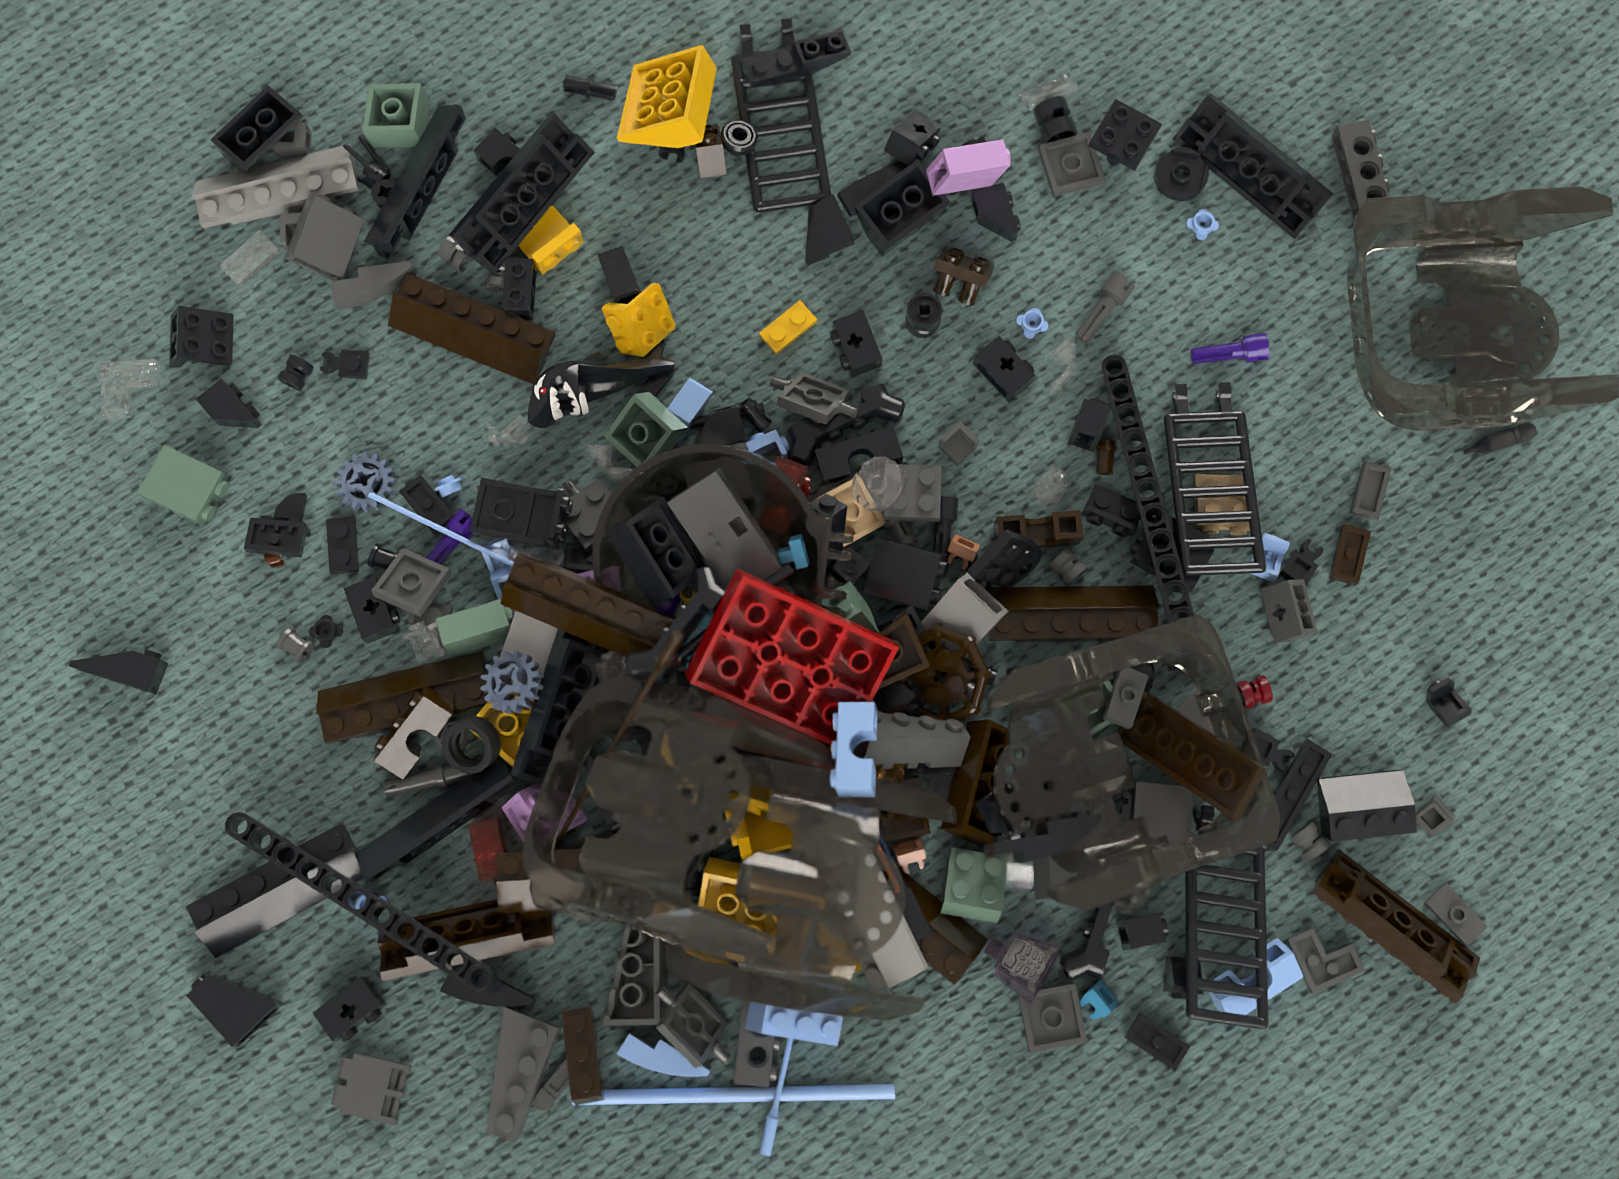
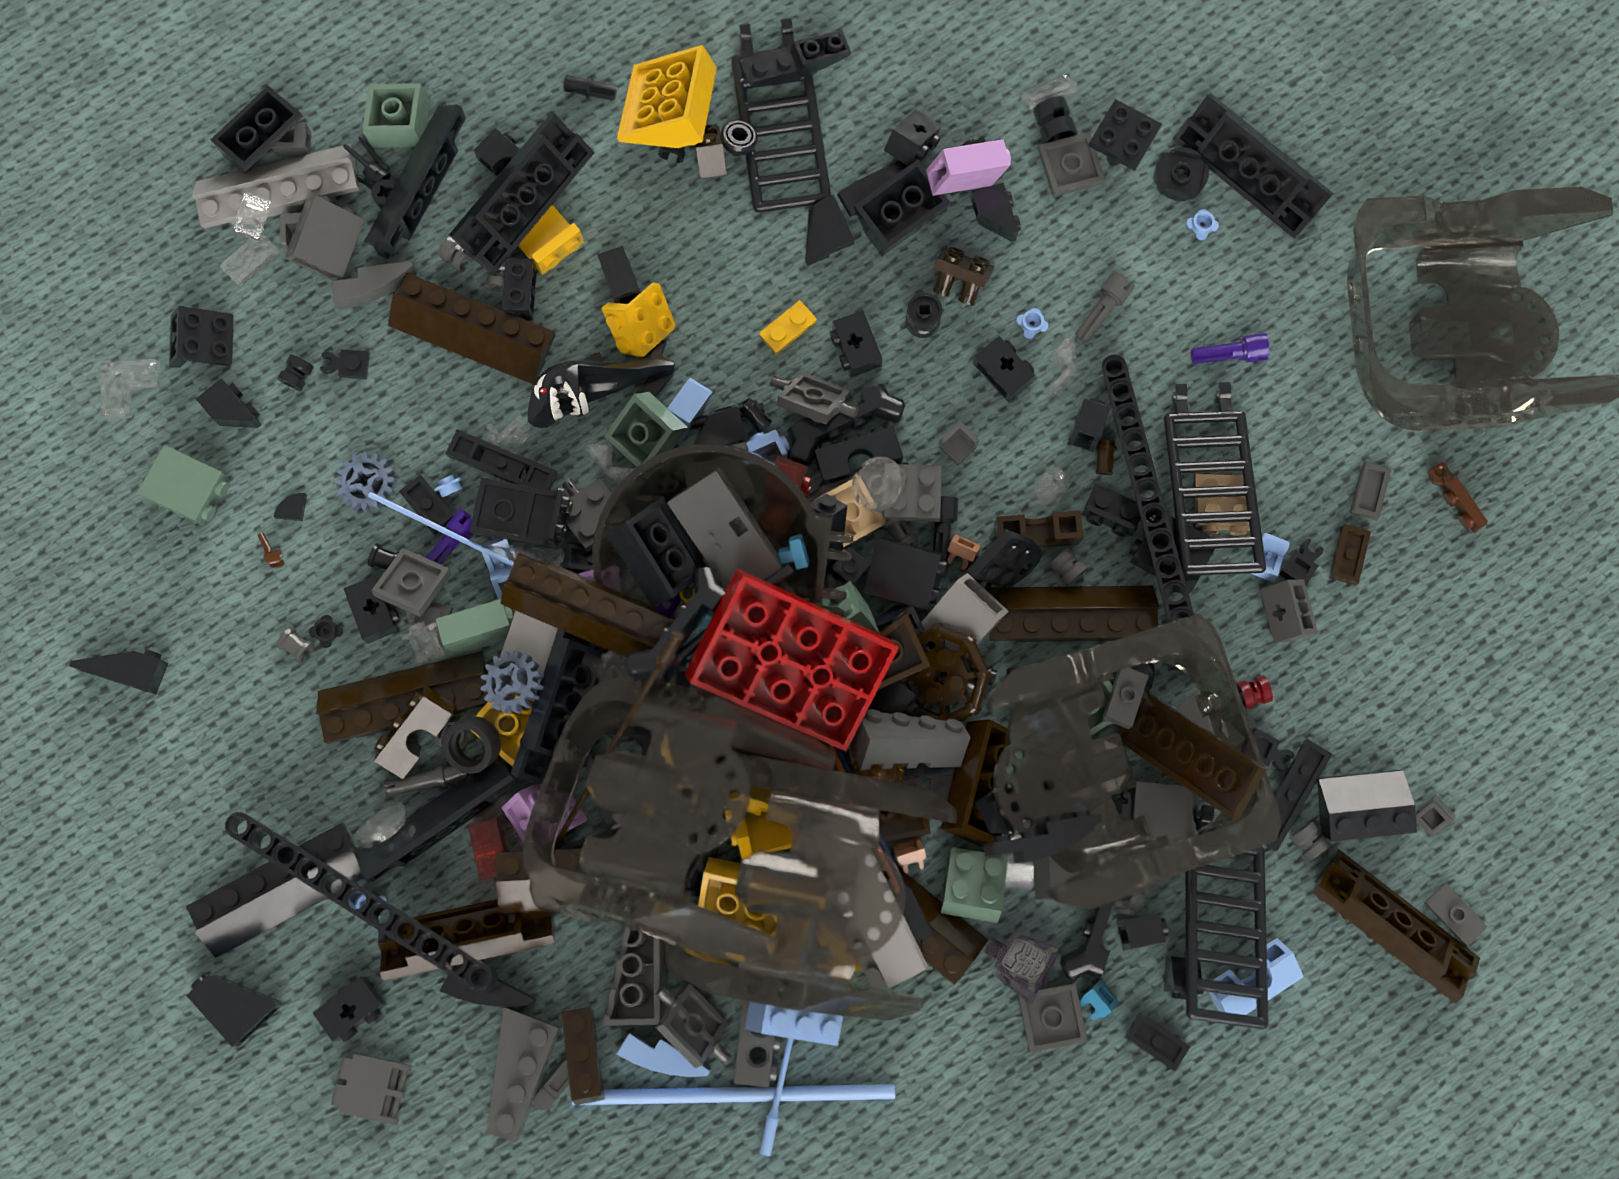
black bracket [244,516,311,558] -> none
black plate [326,516,359,575] -> none
light blue arch [830,702,878,798] -> none
dark grey plate [1285,928,1365,994] -> none
dark grey brick [1332,120,1396,233] -> none
black bracket [1426,676,1472,728] -> none
black piece [1463,423,1537,454] -> none
none -> clear bracket [233,193,271,241]
none -> clear tile [355,803,409,848]
none -> black hinge [445,429,558,490]
none -> reddish brown hinge [1427,462,1488,533]

